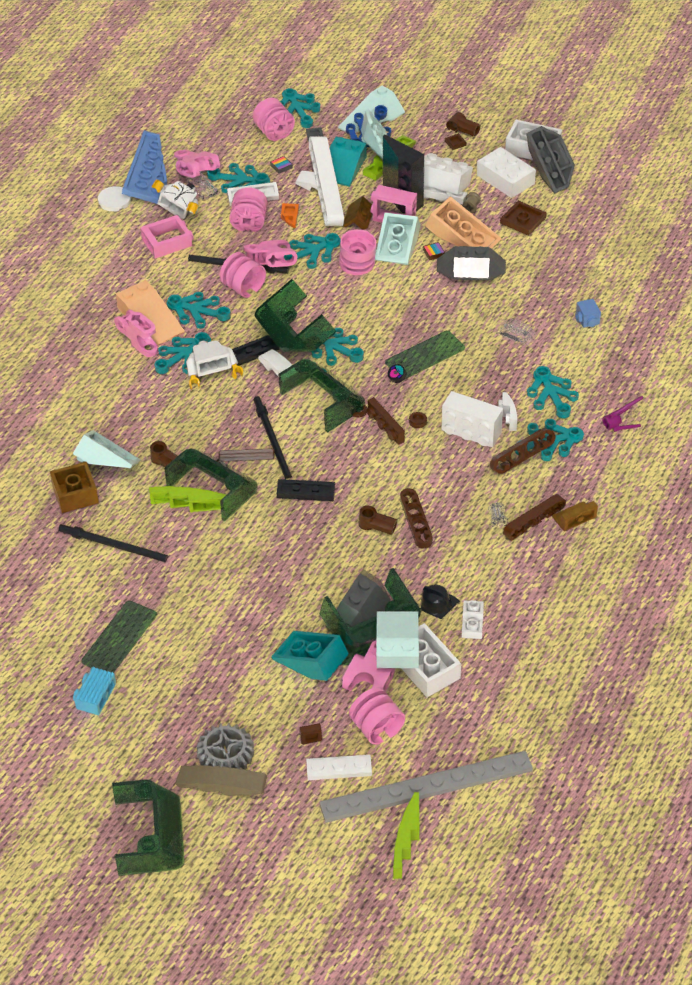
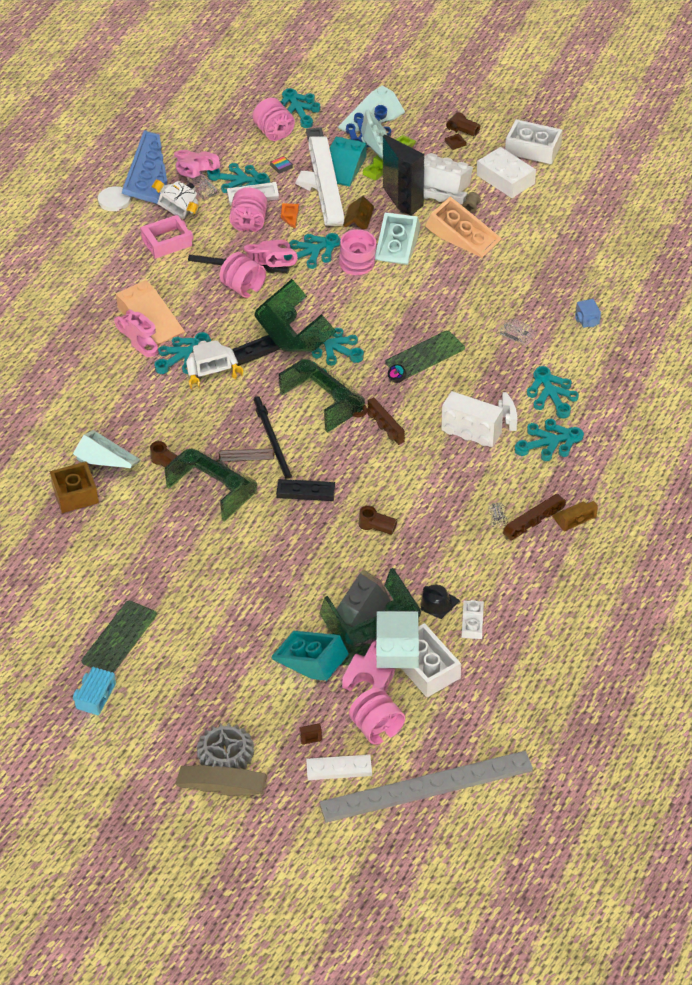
black bar [58,524,168,562] -> none
clear green windscreen [112,779,185,876] -> none
lime slope [149,486,228,512] -> none
teal plant [167,292,231,329] -> none
white slope [258,349,297,381] -> none
bright pink window [371,185,417,223] -> none
lime slope [393,792,420,879] -> none
reddish brown beam [400,488,433,549] -> none
reddish brown tile [409,412,427,428] -> none
tile [423,242,445,261] -> none
dark grey wedge [437,246,506,280] -> none
reddish brown beam [490,428,556,474] -> none
reddish brown plate [500,200,547,236] -> none
dark grey wedge [526,126,575,194] -> none
magenta plant [602,396,643,432] -> none

